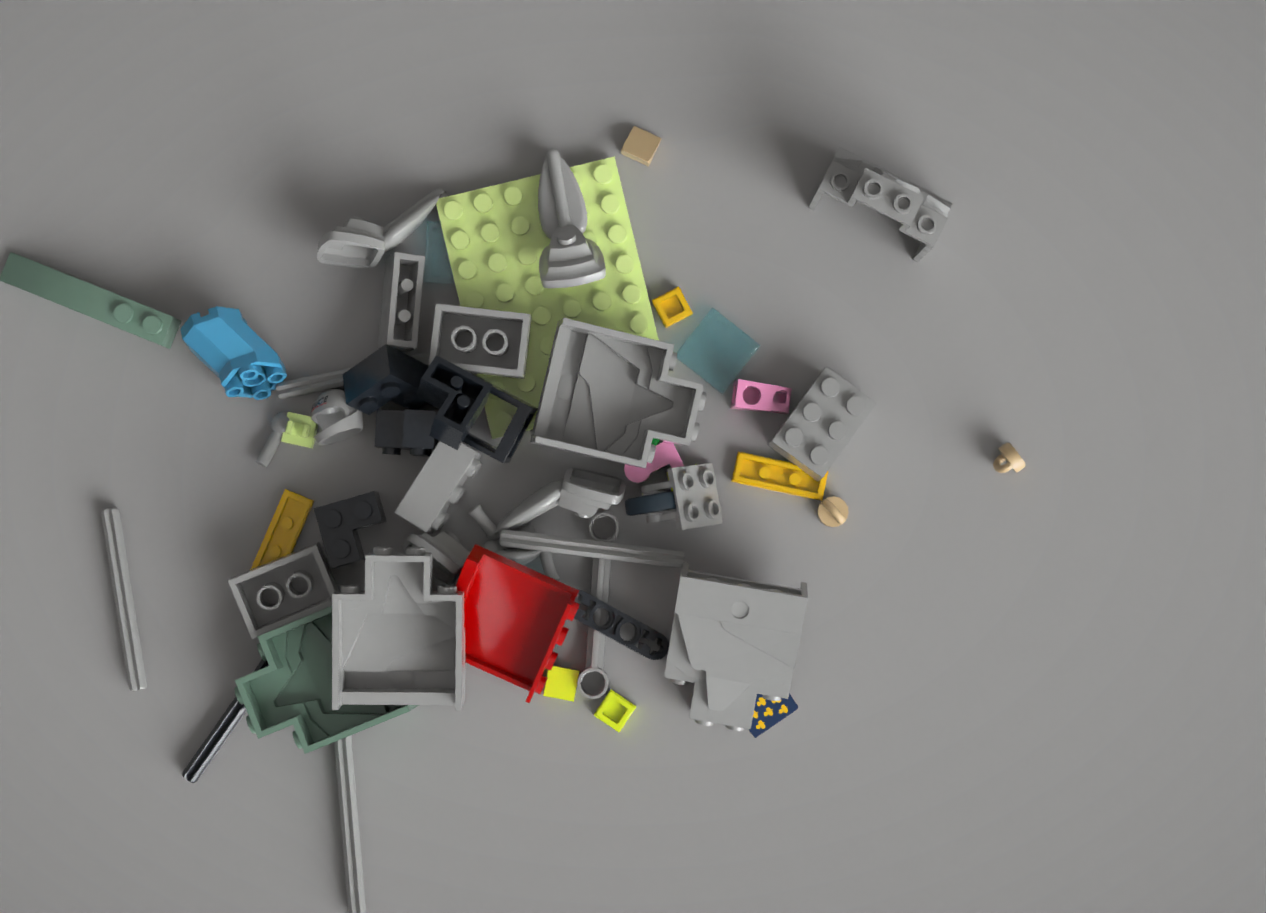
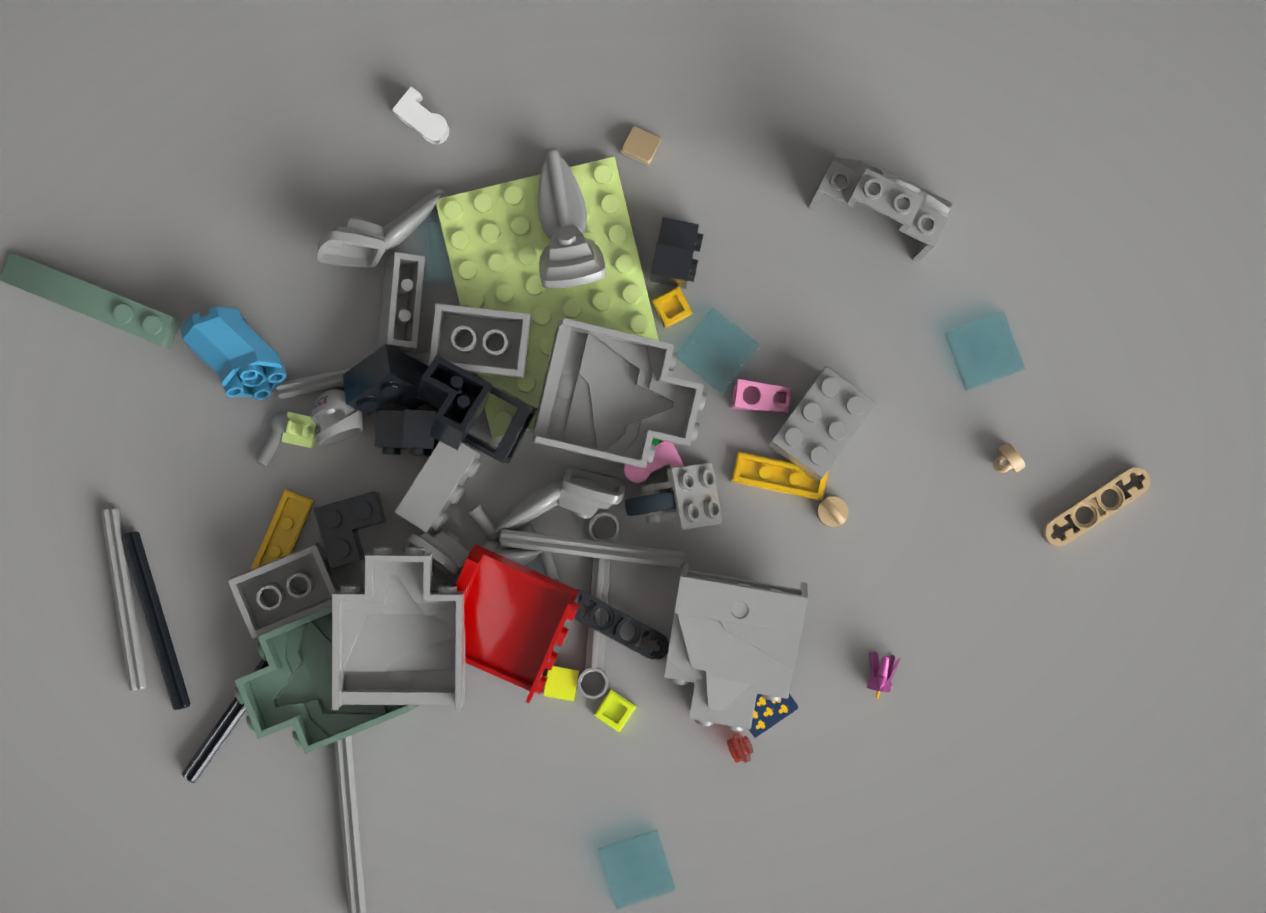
none -> black axle [122,531,191,710]
none -> white leg [392,86,449,144]
none -> clear light blue tile [598,829,676,909]
none -> black brick [650,217,704,289]
none -> clear red plate [727,732,754,763]
none -> flat silver piece [866,652,901,699]
none -> clear light blue tile [945,312,1025,391]
none -> tan beam [1043,467,1150,546]

